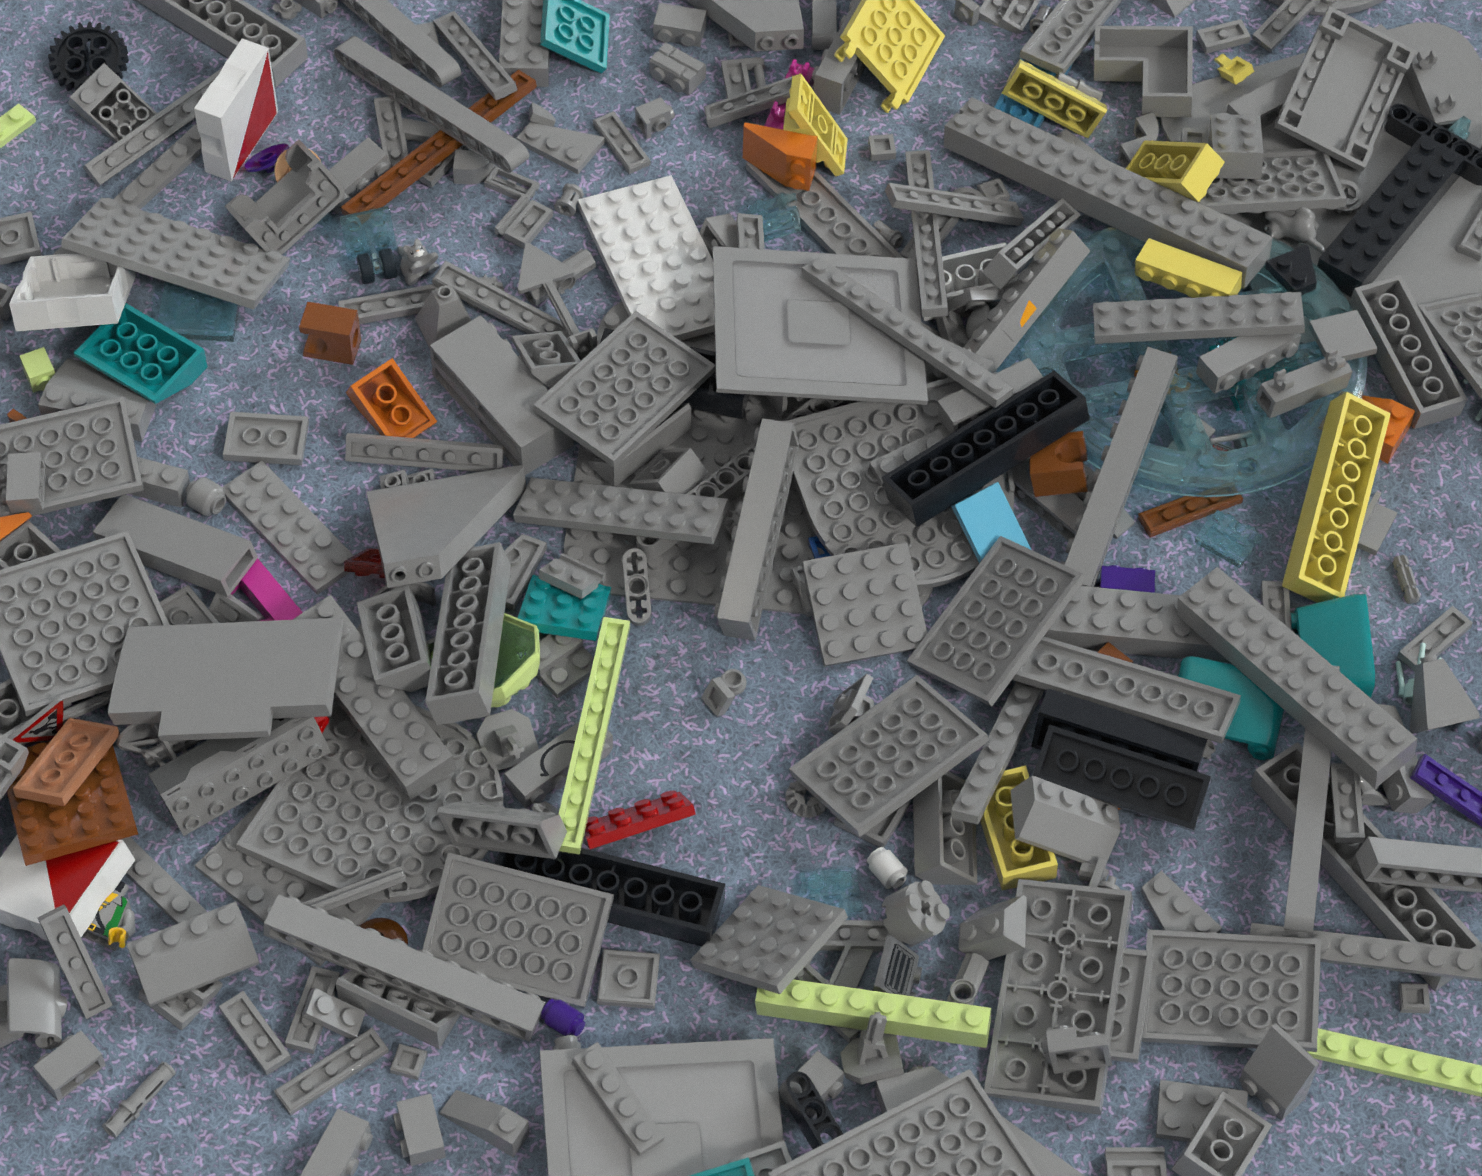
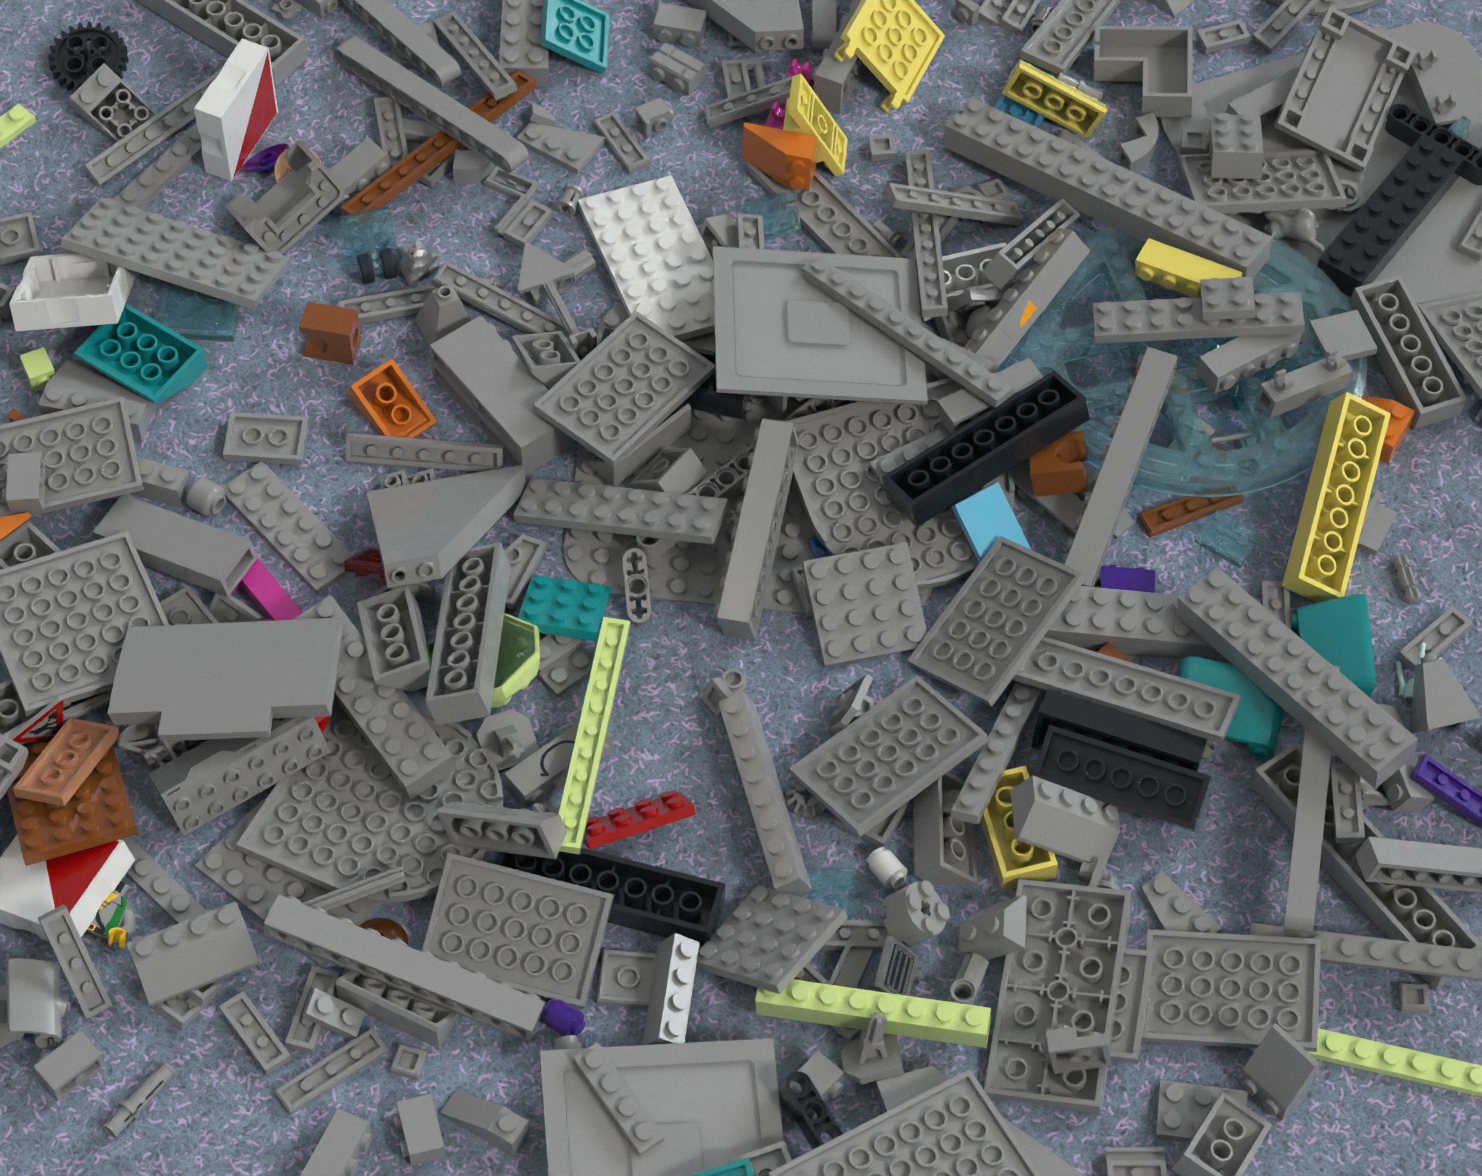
light grey plate [539,553,606,599] -> none
light yellow brick [1126,140,1225,202] -> none
light yellow plate [1214,54,1254,85] -> none
black wing [1265,245,1317,295] -> none
none -> light grey brick [642,933,700,1045]
none -> light grey brick [718,691,813,896]
none -> light grey plate [1200,277,1256,320]

